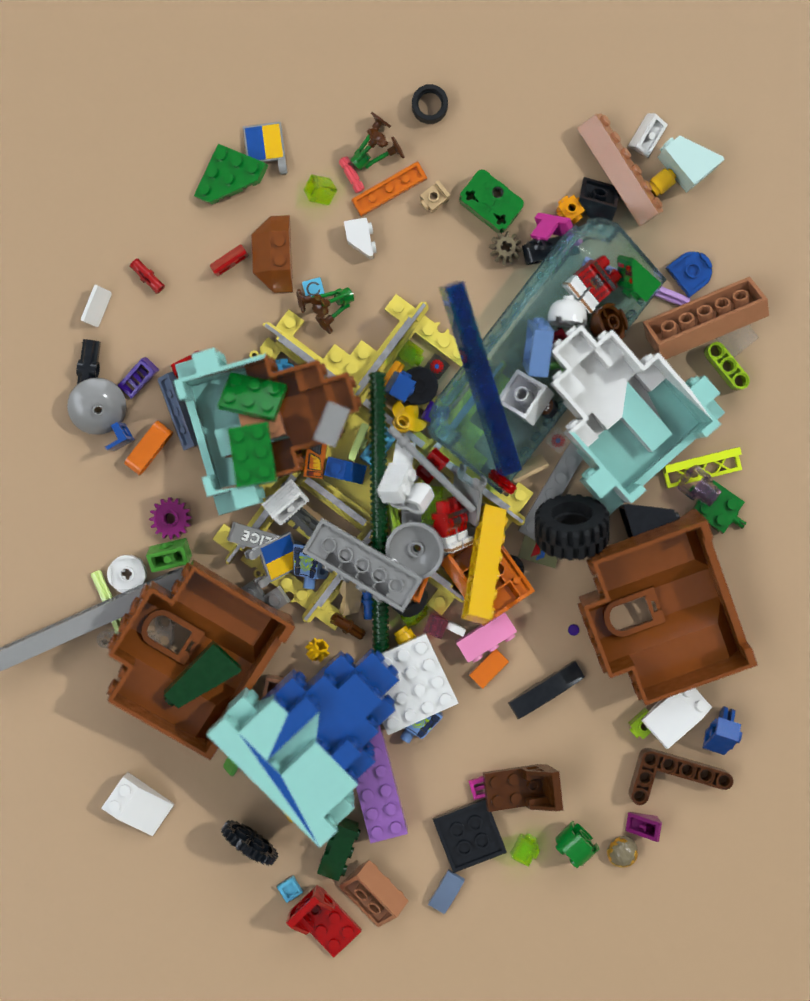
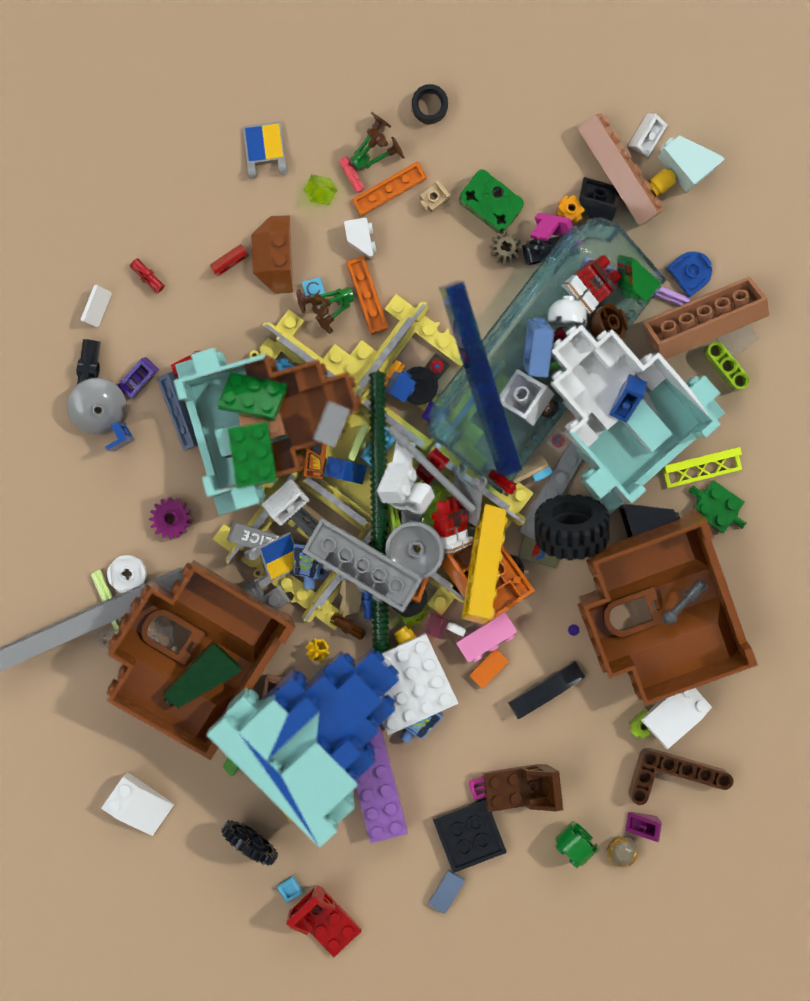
orange beam [124,420,173,476] -> none
bright green brick [146,538,192,572] -> none
green plate [194,144,268,205] -> none
dark green wedge [317,818,361,881] -> none
nougat slope [338,860,409,927] -> none
yellow plate [392,400,427,433] -> none
clear neon green brick [397,339,425,368] -> none
clear neon green brick [510,833,540,867] -> none
piece [677,465,722,507] -> none
blue brick [703,706,742,755] -> none
none -> orange tile [346,256,389,335]
none -> medium azure tile [532,467,553,482]
none -> blue slope [609,374,647,423]
none -> dark grey pin [662,578,708,625]

